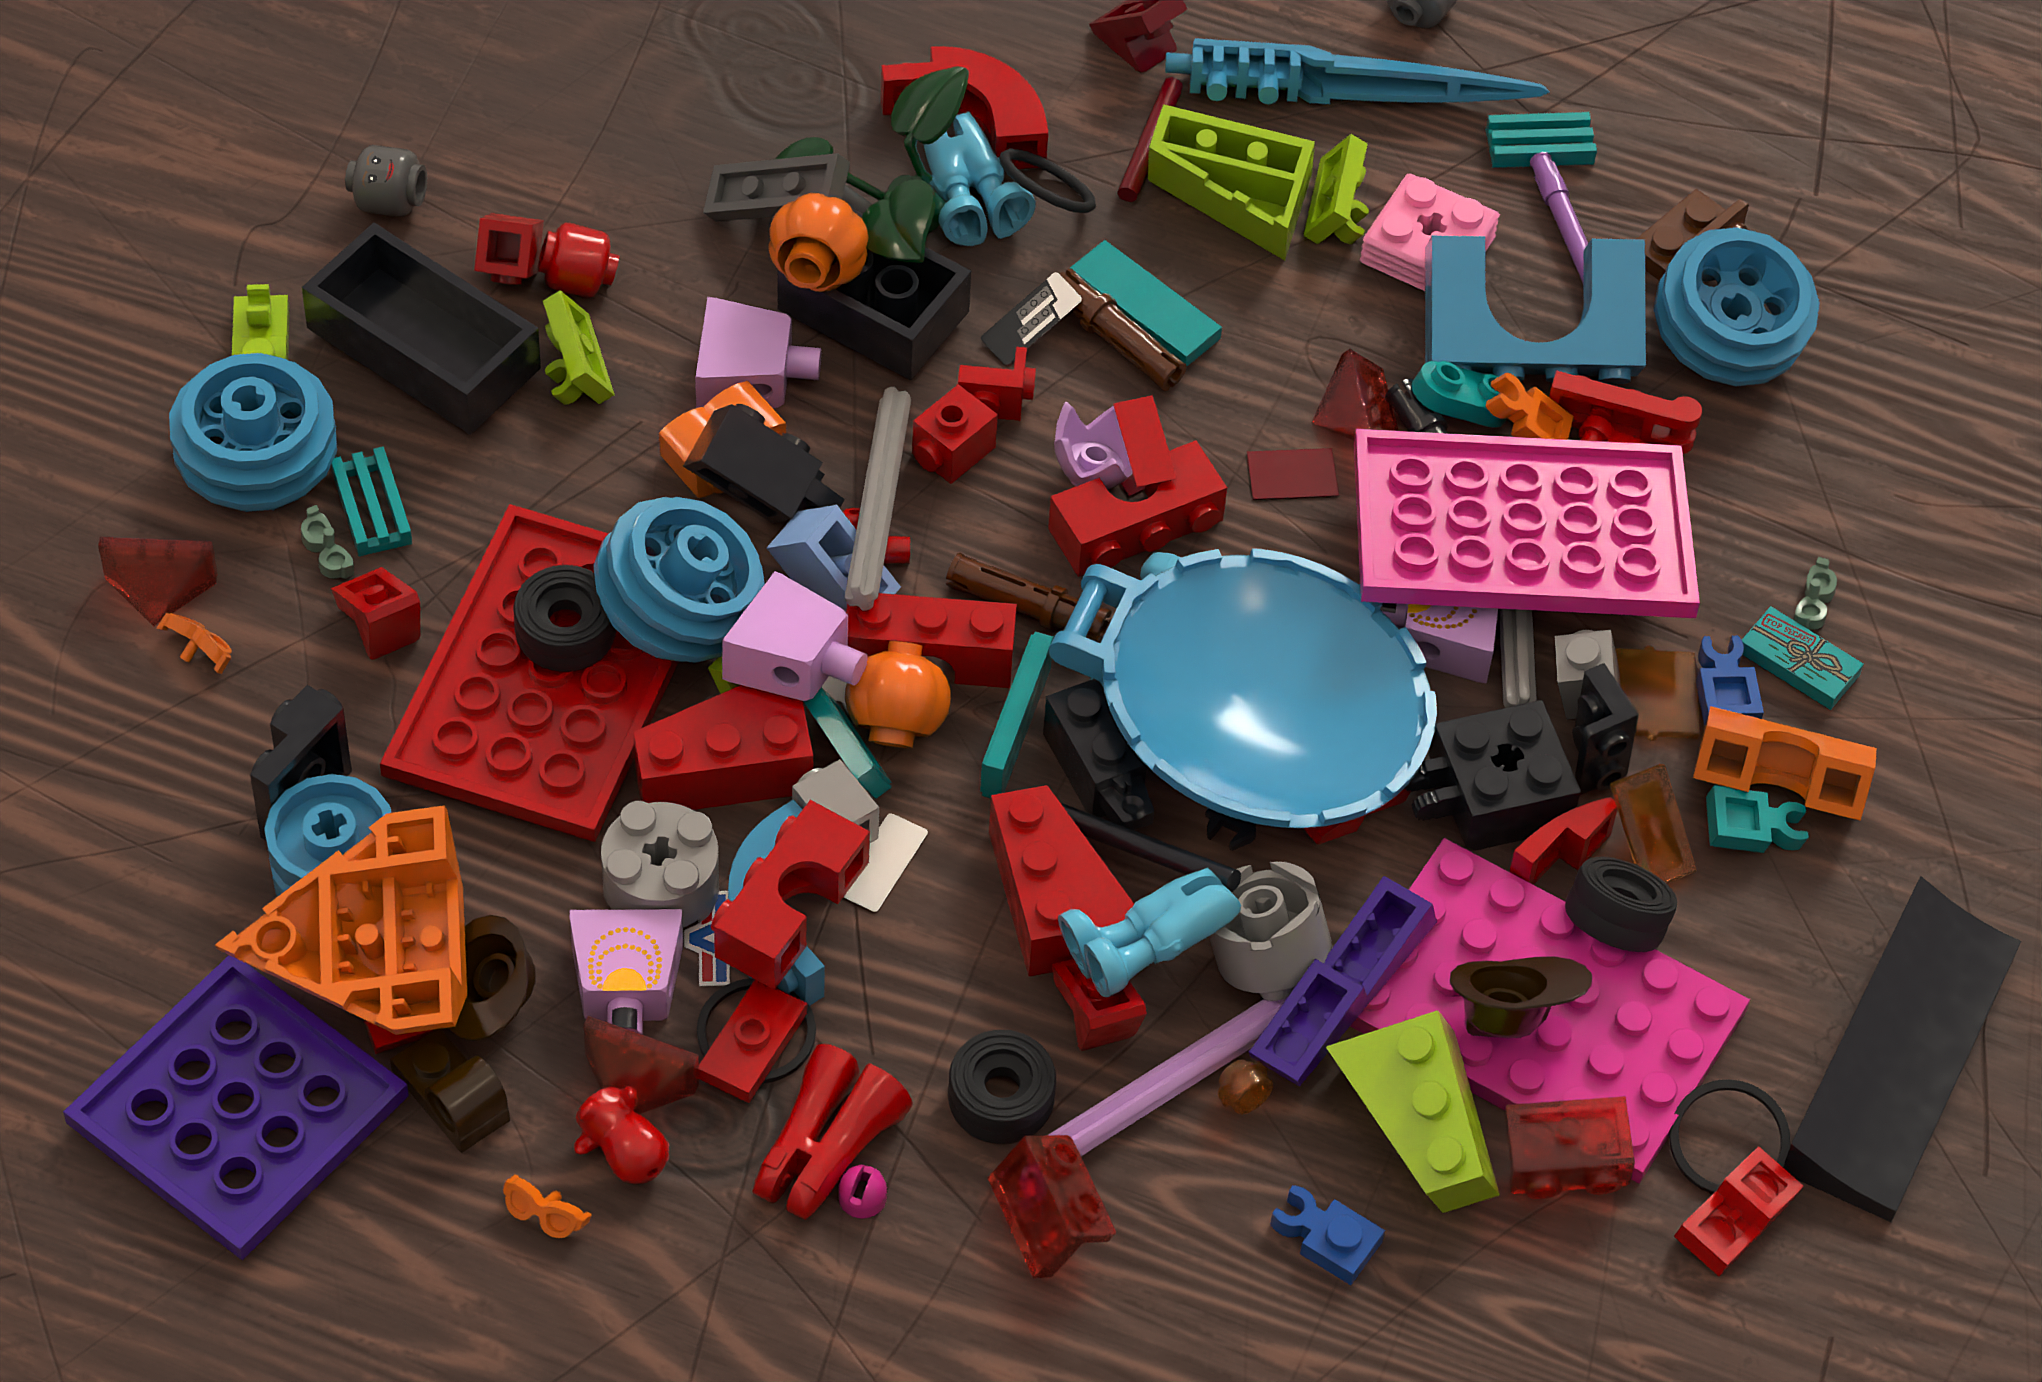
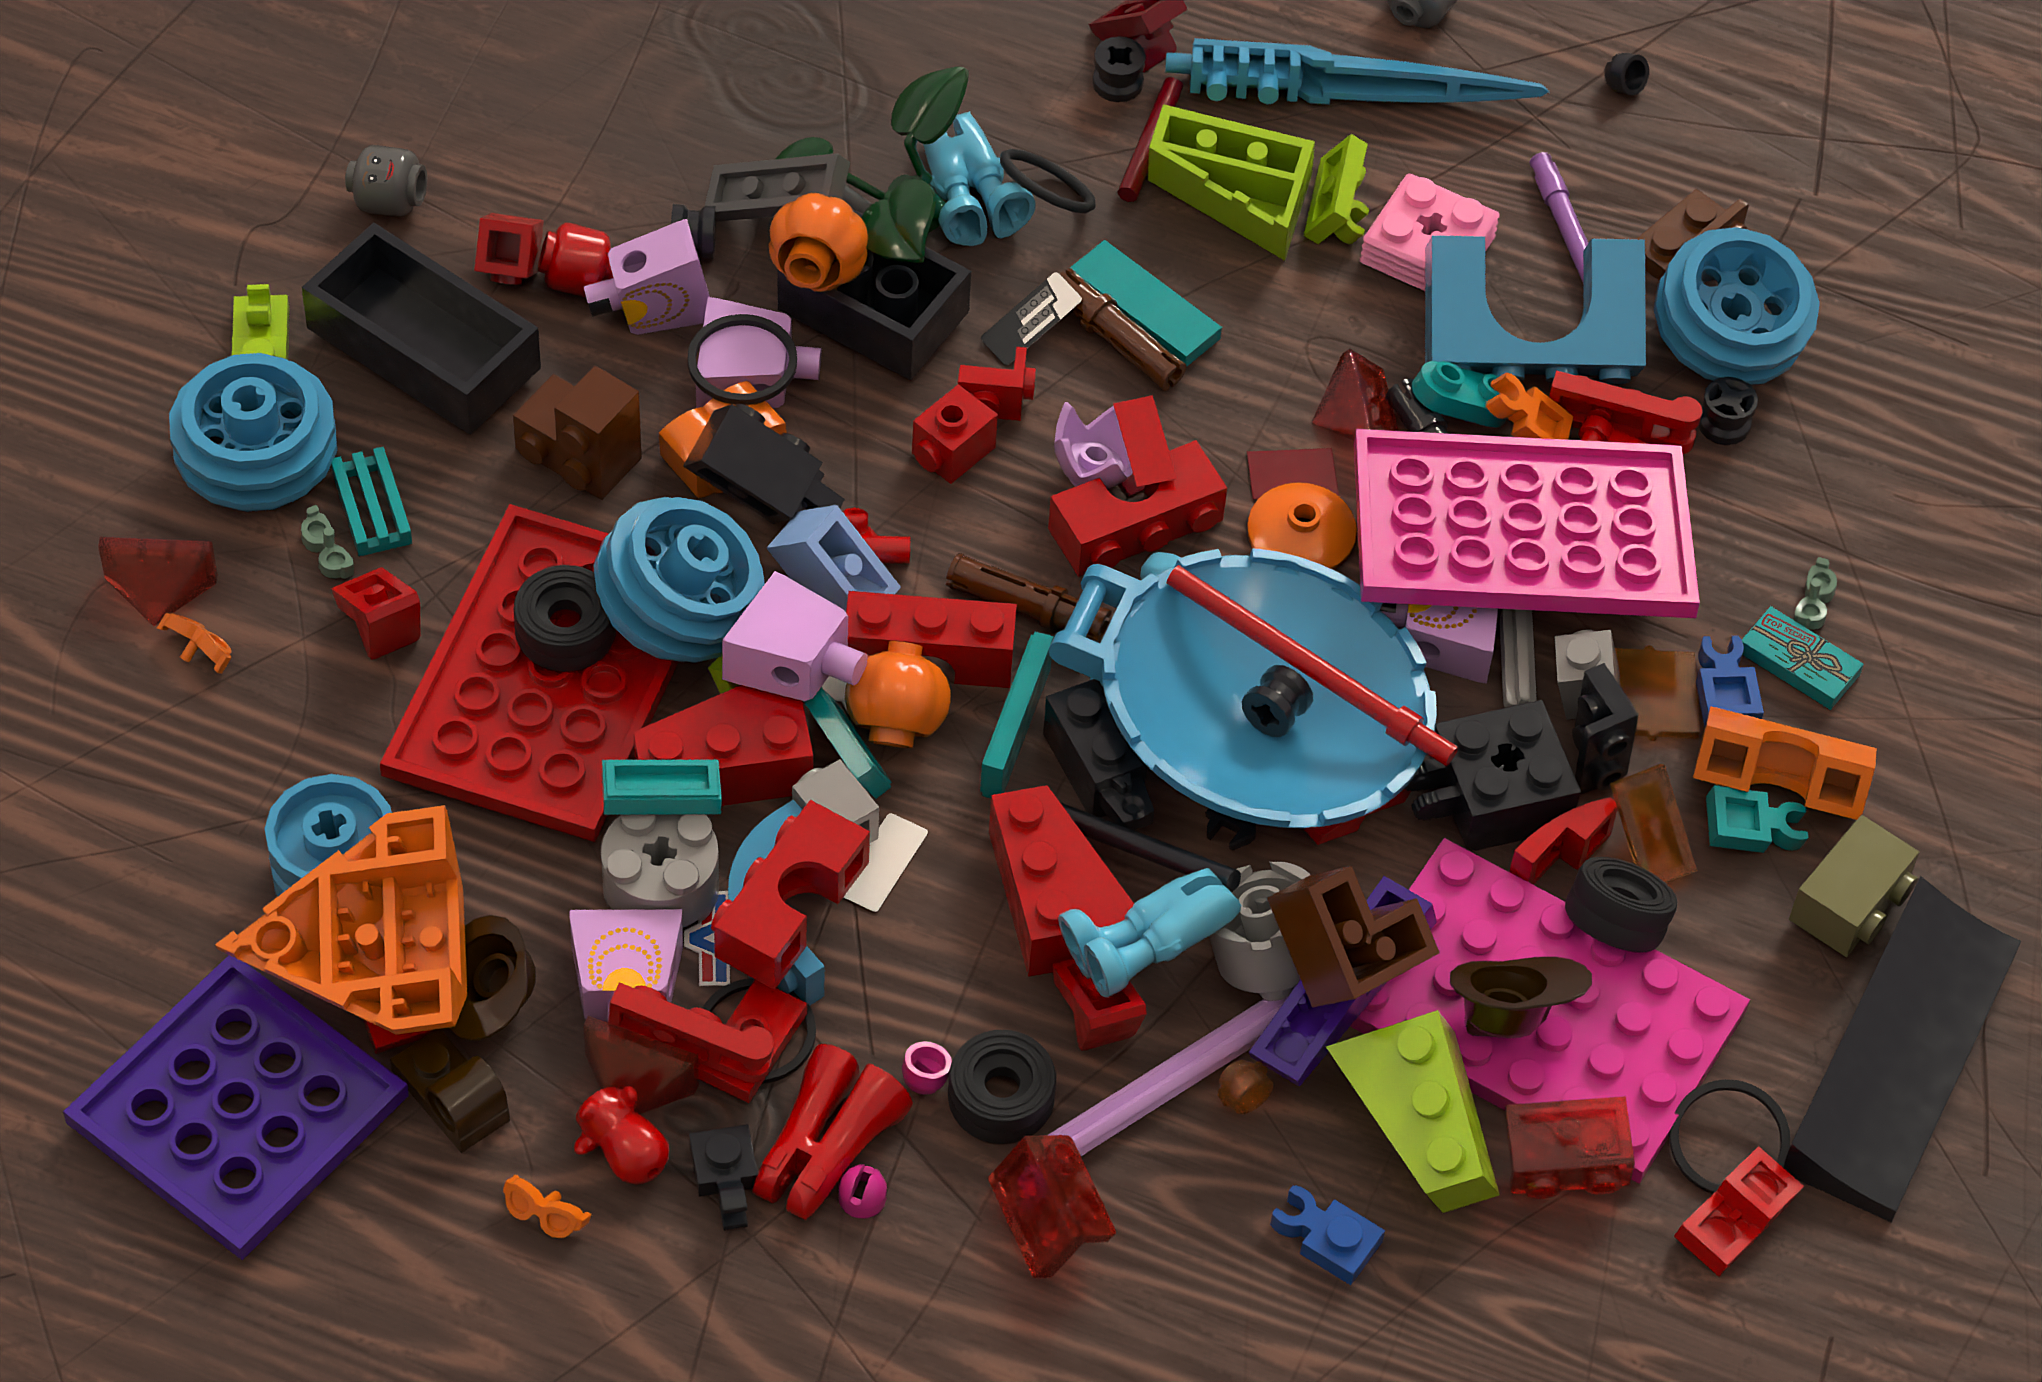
black plate [250,685,352,841] -> none
lime plate [543,290,615,405] -> none
light grey axle [845,386,911,611] -> none
red arch [881,46,1048,169] -> none
teal tile [1486,112,1597,168] -> none
none -> reddish brown brick [513,365,642,500]
none -> lavender torso [584,219,710,335]
none -> teal tile [602,760,722,815]
none -> red plate [608,982,774,1083]
none -> black wheel [671,204,716,259]
none -> black piece [688,314,797,405]
none -> black plate [689,1124,758,1230]
none -> dark pink hinge [902,1042,952,1095]
none -> black wheel [1092,37,1146,102]
none -> red bar [1166,565,1458,766]
none -> black wheel [1241,665,1314,737]
none -> orange dish [1247,483,1357,570]
none -> reddish brown brick [1267,865,1440,1008]
none -> black hinge [1604,53,1649,95]
none -> black wheel [1698,377,1758,445]
none -> olive brick [1789,814,1919,958]

